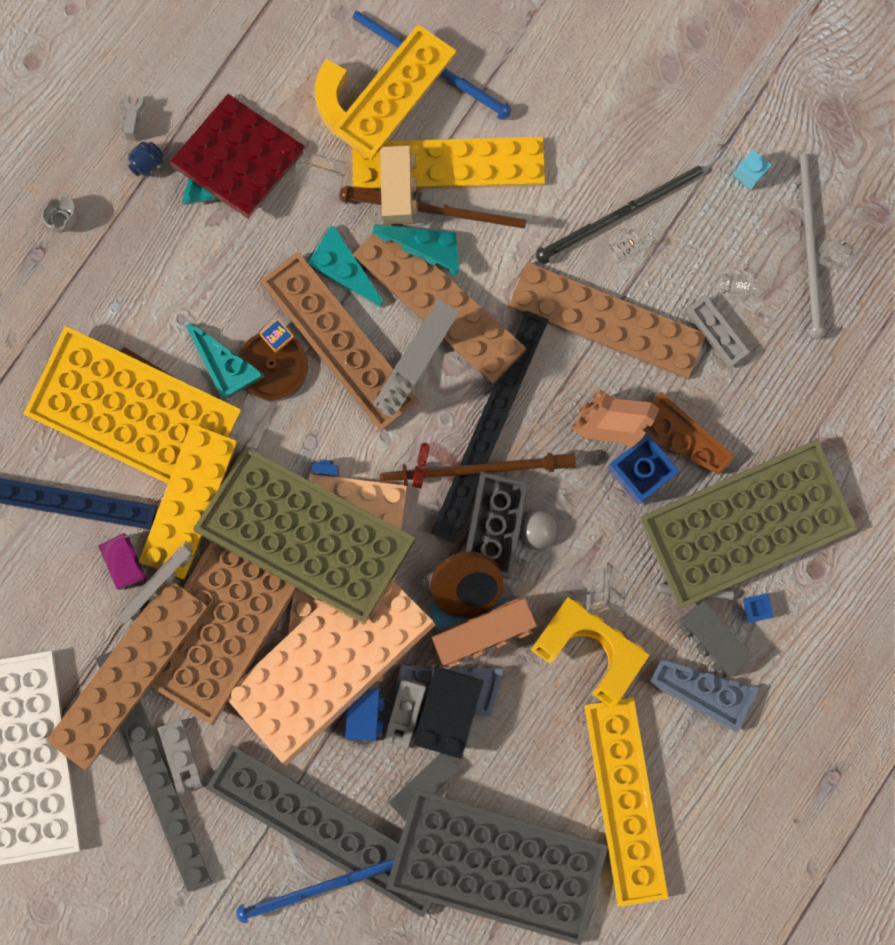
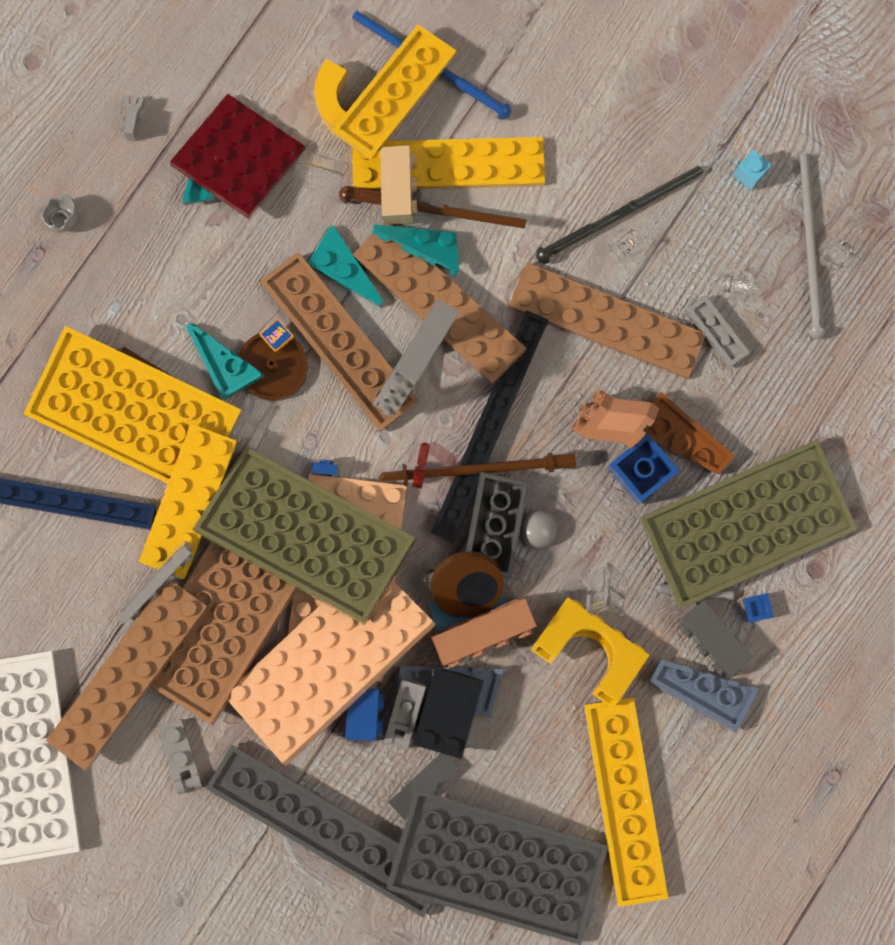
dark grey plate [96,651,212,892] -> none
magenta piece [98,533,146,590] -> none
dark blue head [128,141,164,177] -> none
blue bar [236,858,394,923] -> none

